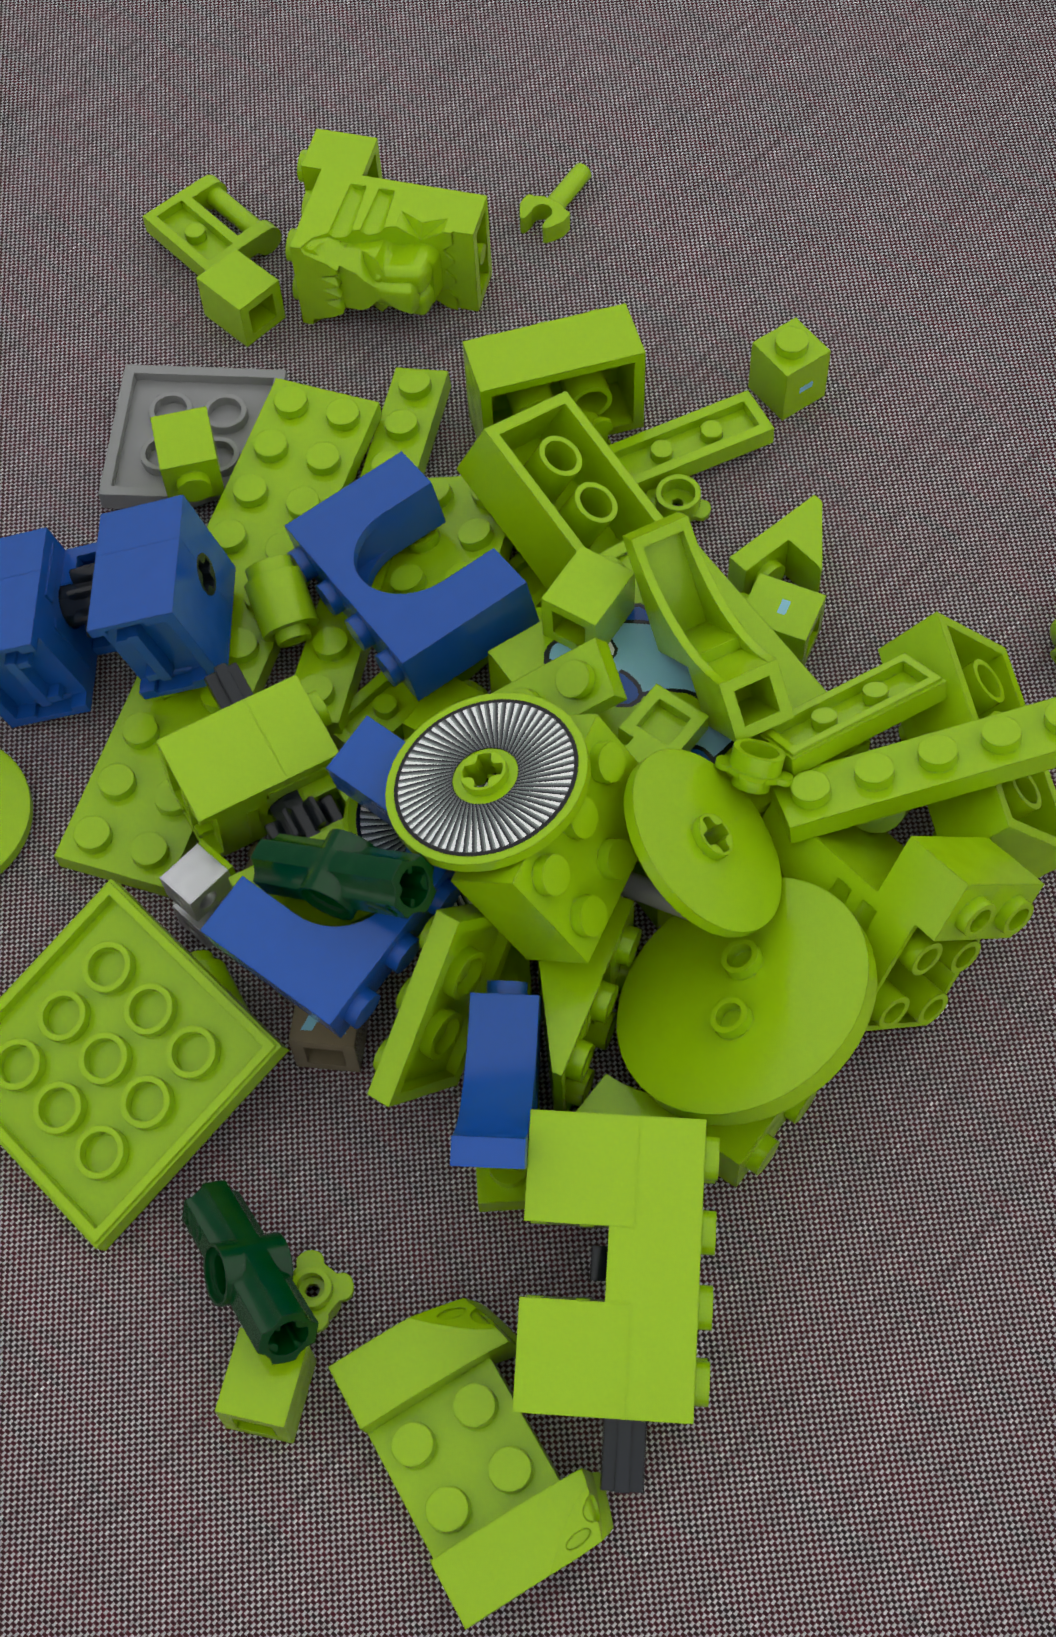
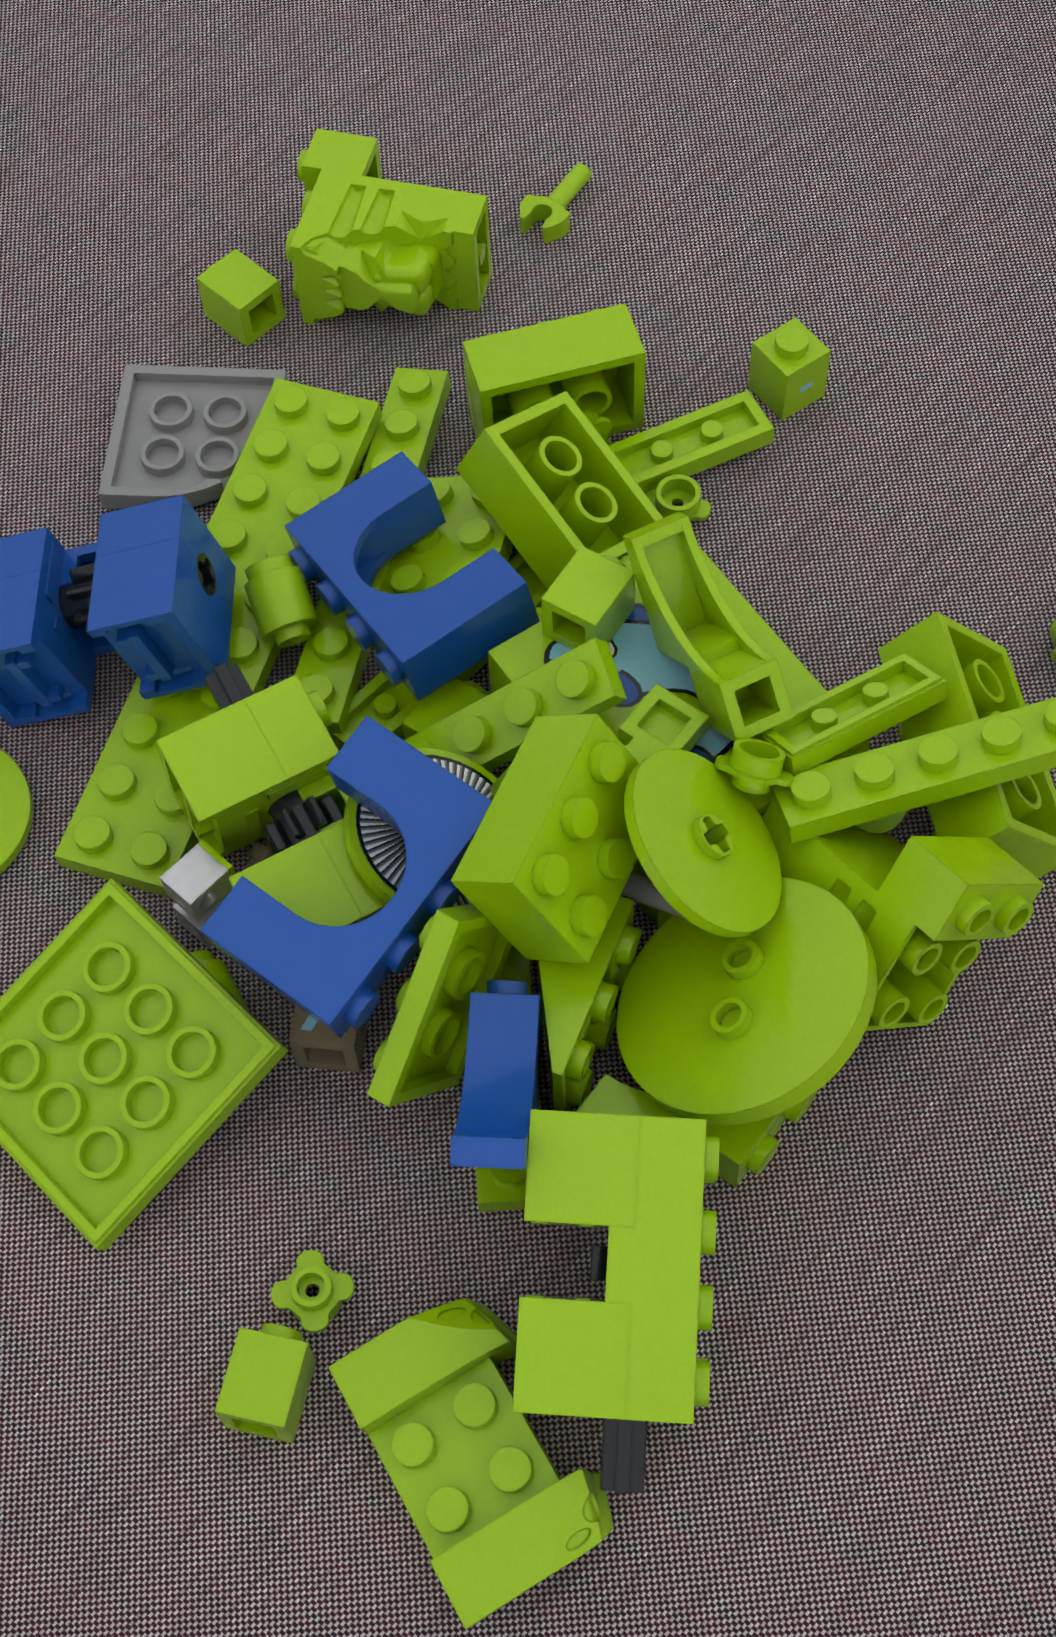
lime plate [142,175,282,276] -> none
lime brick [150,406,225,502] -> none
dark green piece [182,1180,319,1365] -> none
dark green piece [251,829,436,920] -> none
piece [385,692,591,872] -> none
lime slope [728,495,822,594] -> none
lime brick [741,573,826,666] -> none

